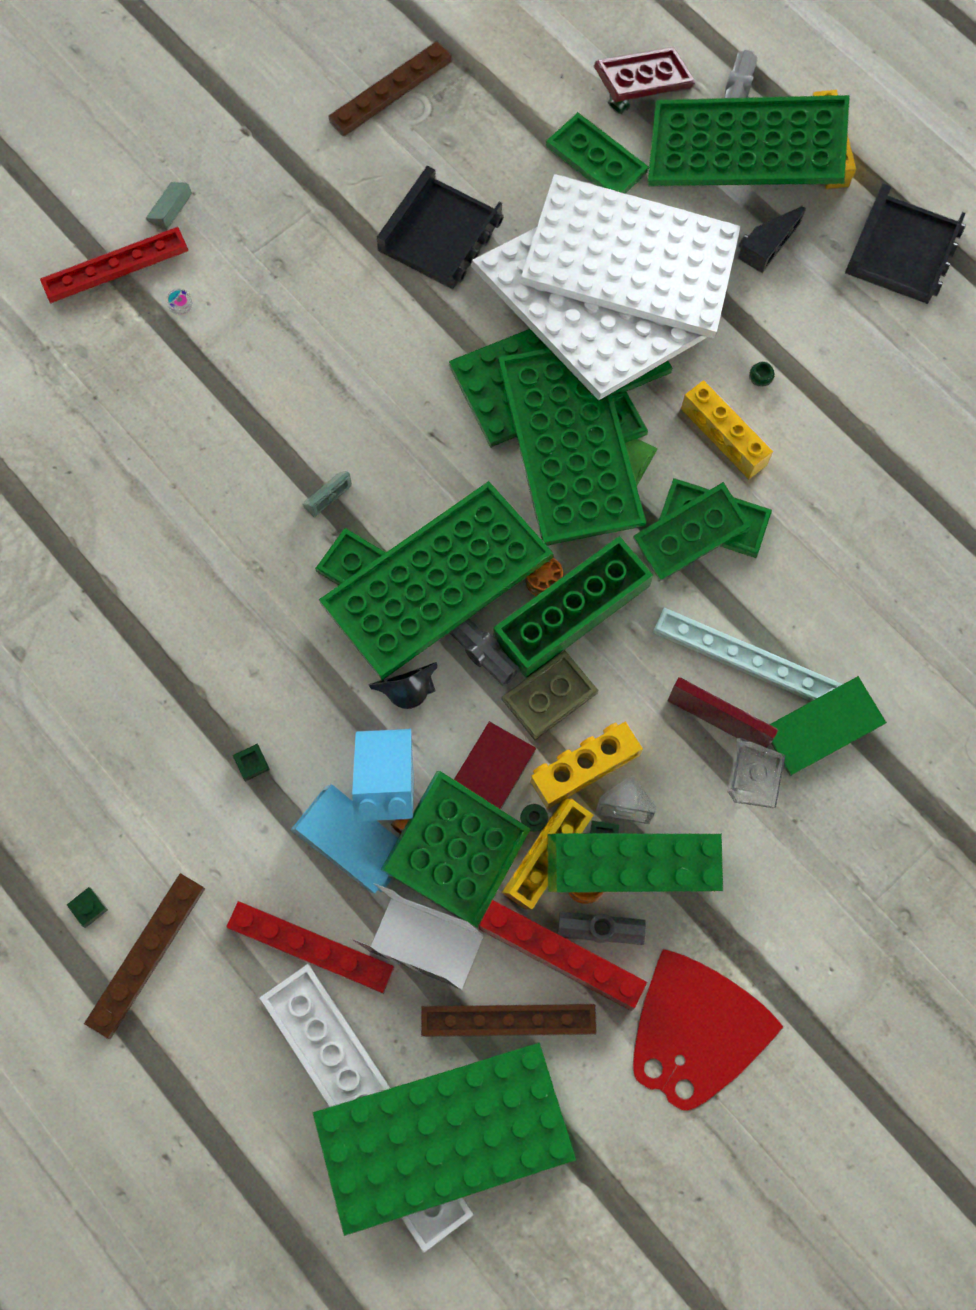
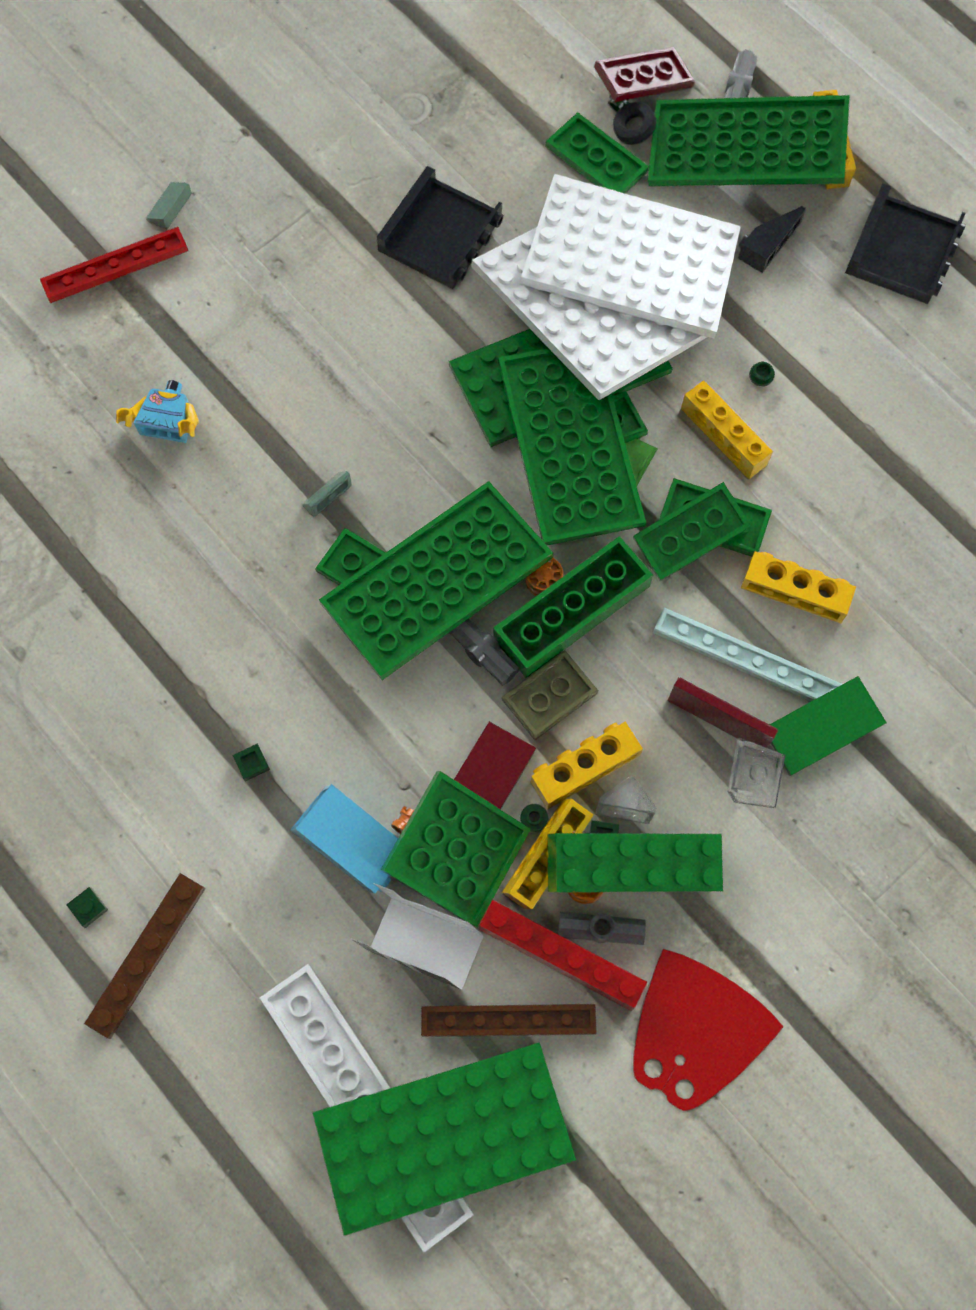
clear tile [166,288,193,315] -> none
red plate [226,901,395,994] -> none
reddish brown plate [328,41,452,136] -> none
medium azure slope [352,729,414,822] -> none
black hat [369,662,438,709] -> none
none -> torso [116,380,199,443]
none -> black tyre [613,102,656,145]
none -> yellow brick [741,551,857,623]

